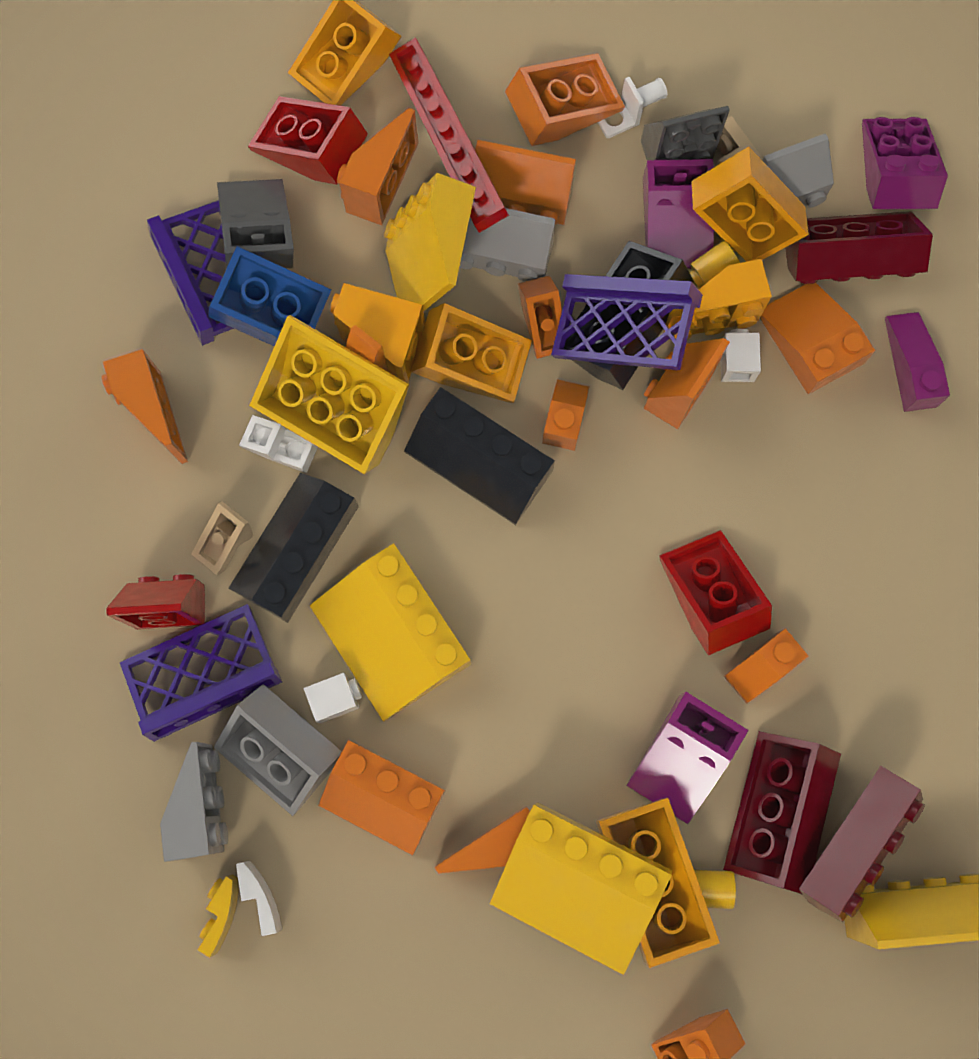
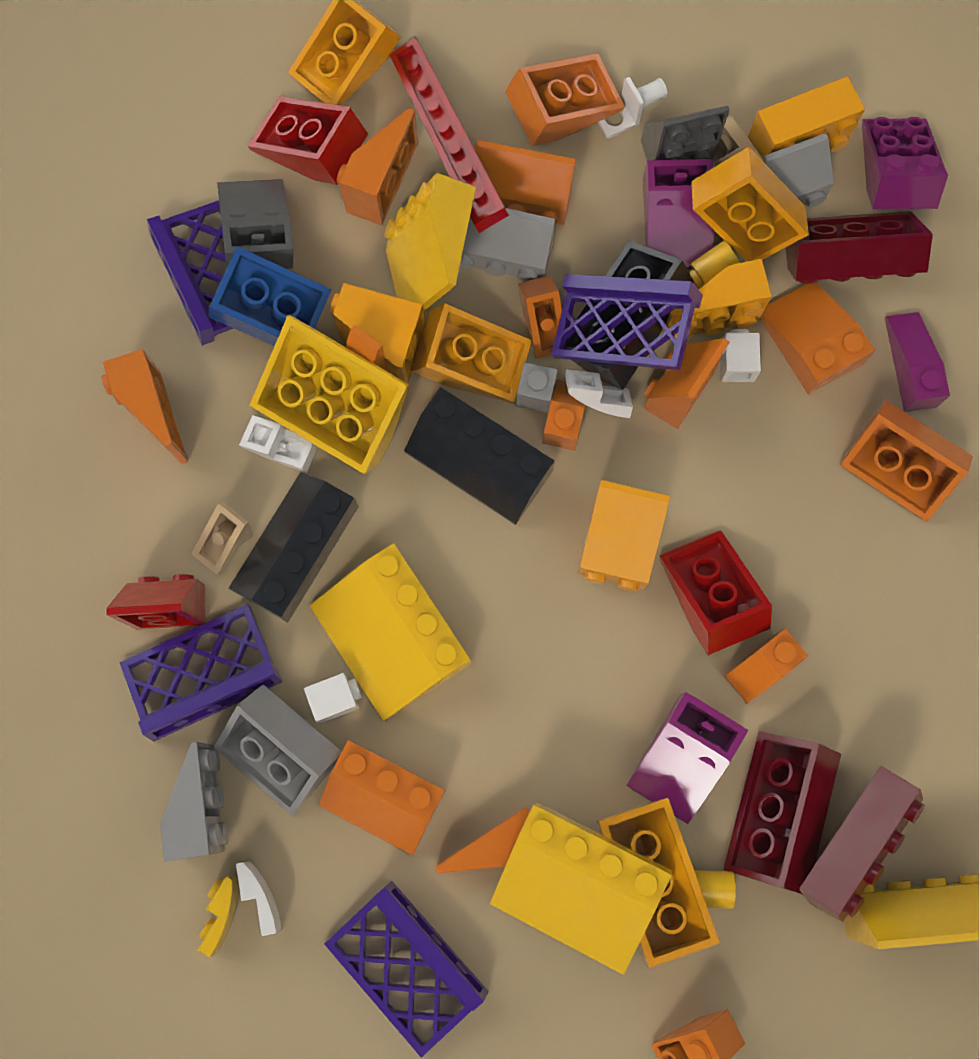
none -> dark purple fence [324,881,489,1058]
none -> light grey brick [516,362,558,413]
none -> white slope [565,369,633,418]
none -> light orange slope [578,480,670,592]
none -> light orange brick [748,76,865,158]
none -> orange slope [840,400,973,522]

